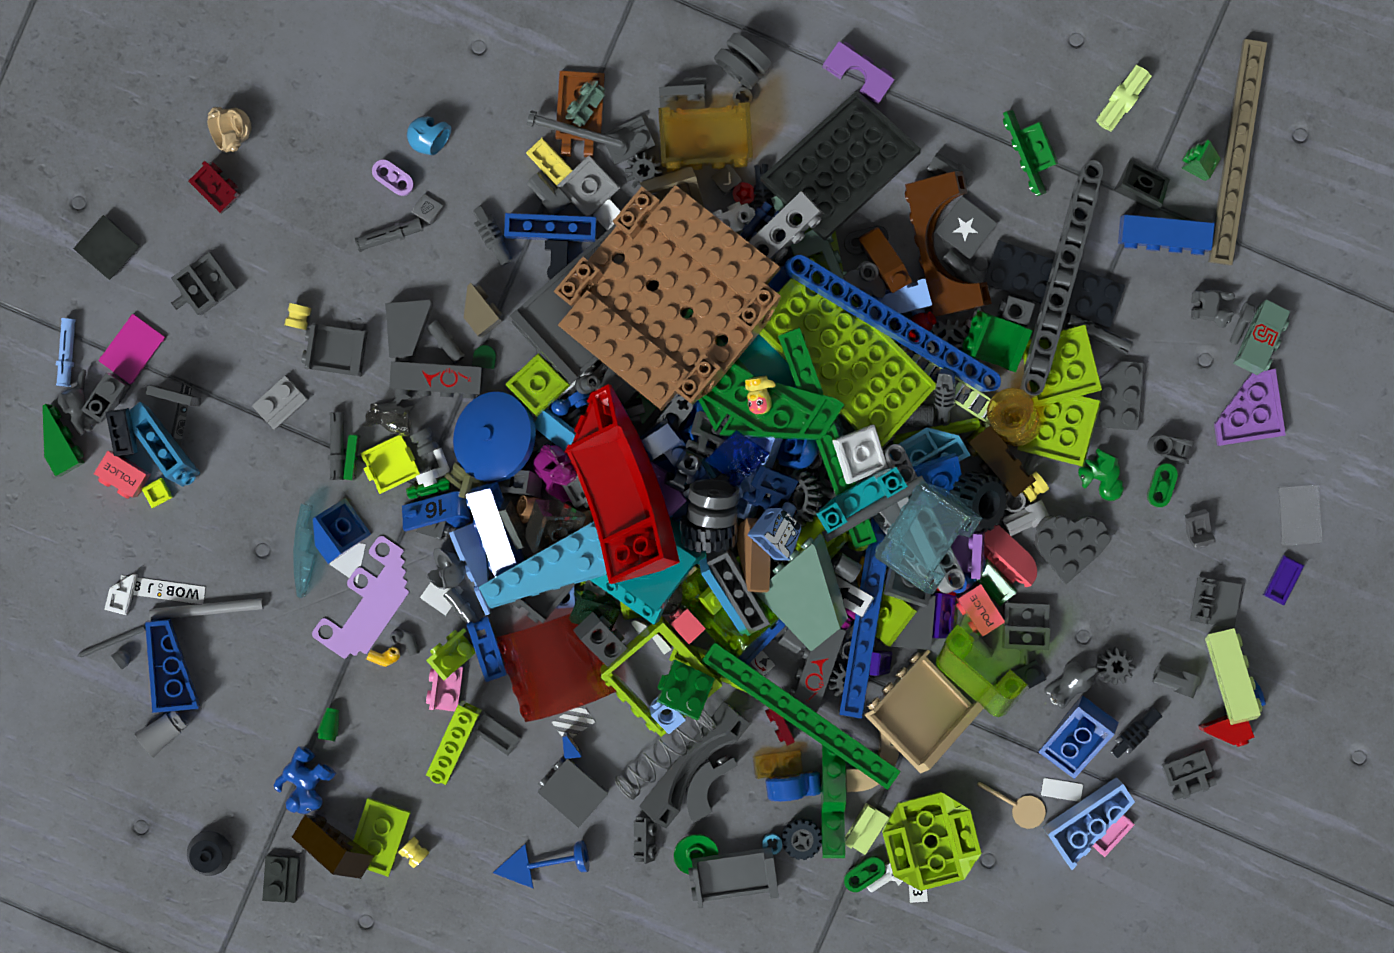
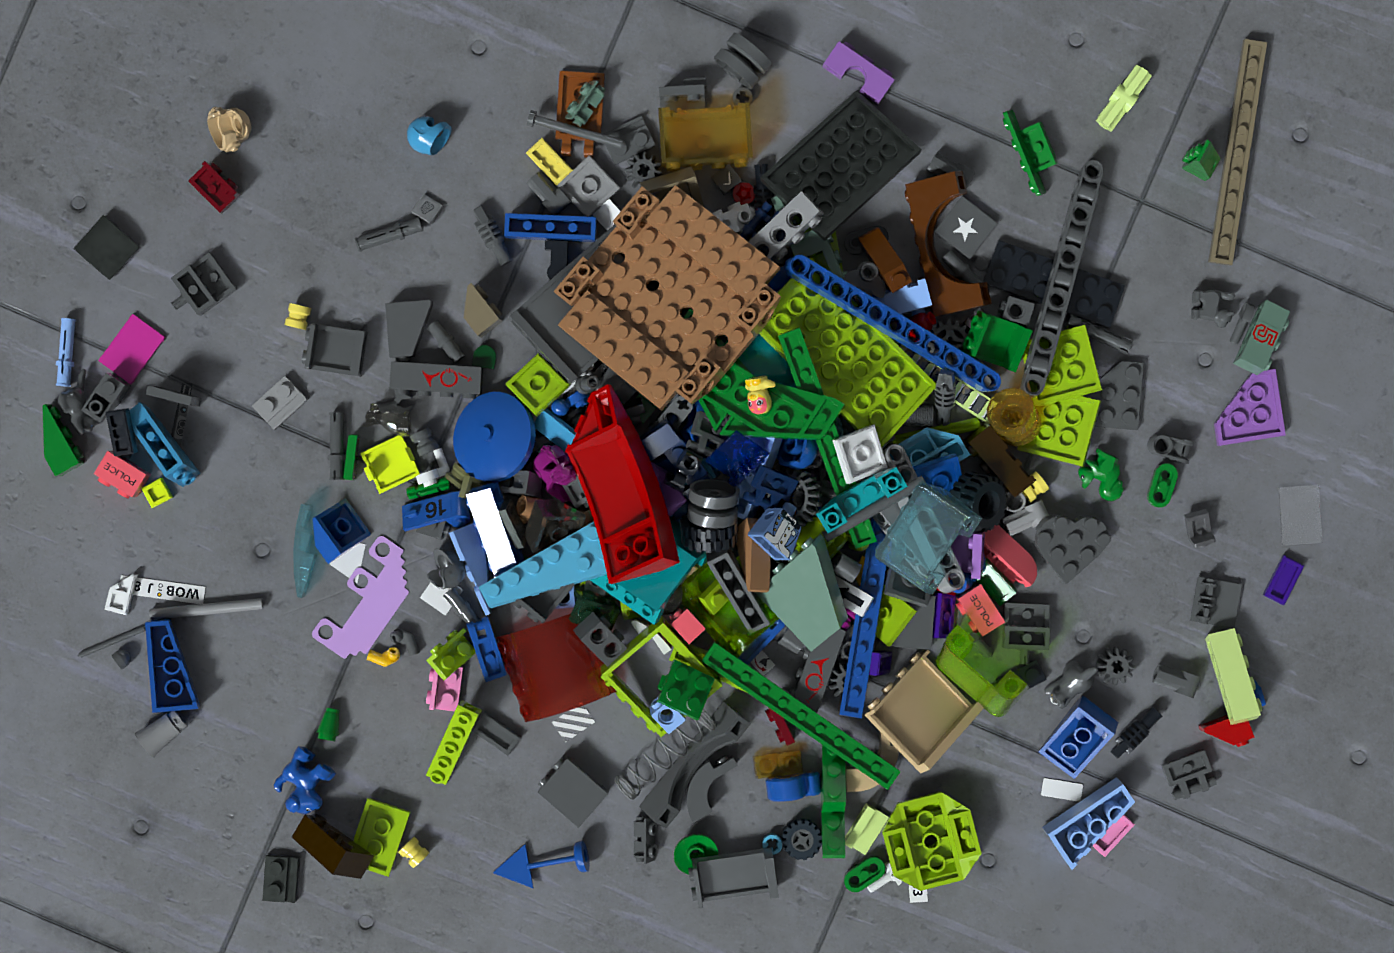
black cone [187,831,232,876] -> none
lavender plate [372,160,414,196] -> none
blue slope [562,732,582,759] -> none
dark azure tile [699,558,751,638] -> none
tan piece [977,782,1046,829] -> none
pearl dark grey slope [1114,159,1170,210] -> none
blue brick [1118,215,1214,255] -> none

